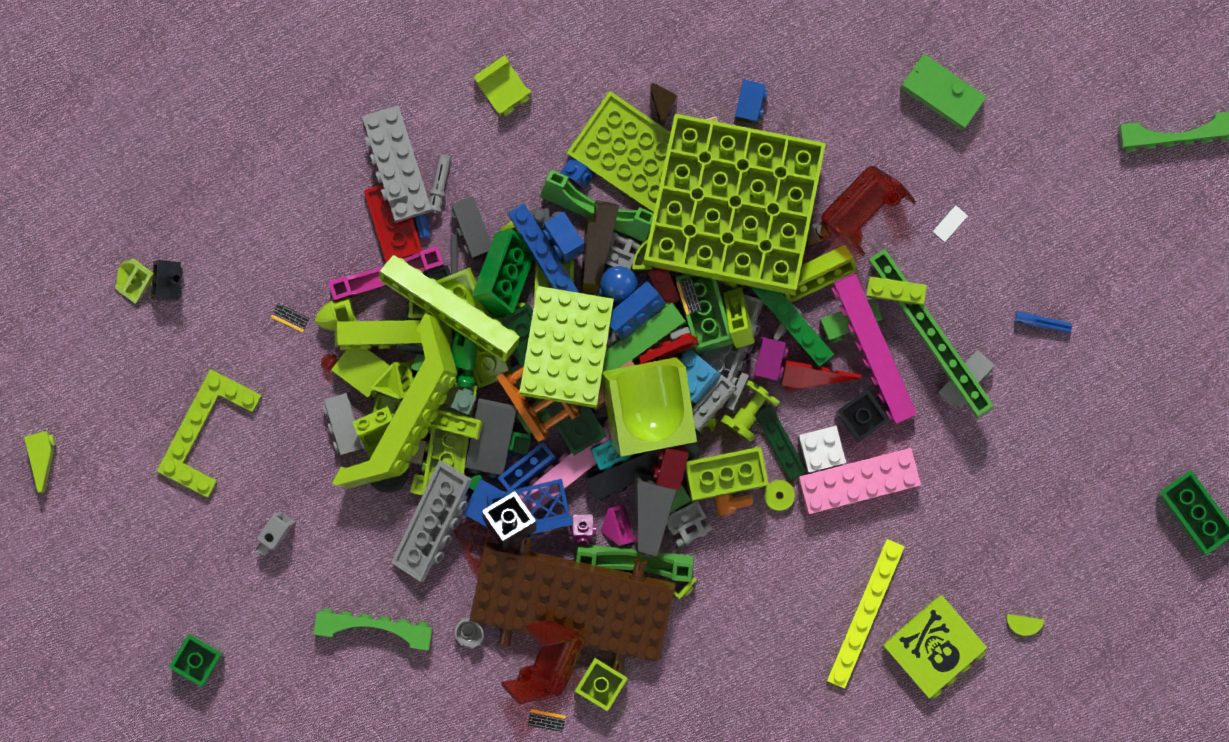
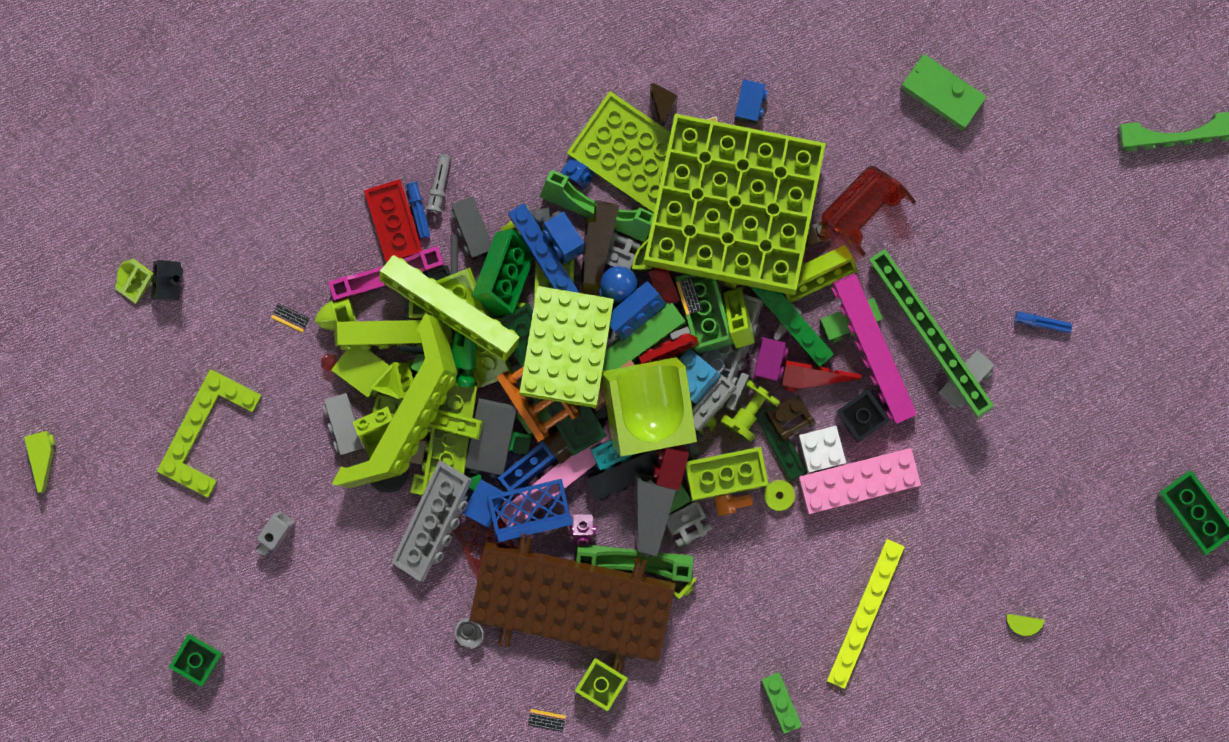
bright green arch [314,608,433,651] -> none
light grey plate [362,105,432,223] -> none
sand green brick [451,388,476,416] -> none
lime panel [474,55,531,117] -> none
black brick [482,491,537,550] -> none
clear red windscreen [501,620,585,704] -> none
dark pink slope [601,505,634,546] -> none
lime plate [867,277,927,305] -> none
lime panel [882,595,987,698] -> none
white sticker [933,206,968,242] -> none
none -> dark brown brick [543,425,573,464]
none -> bright green brick [760,672,802,734]
none -> dark brown plate [765,394,816,442]

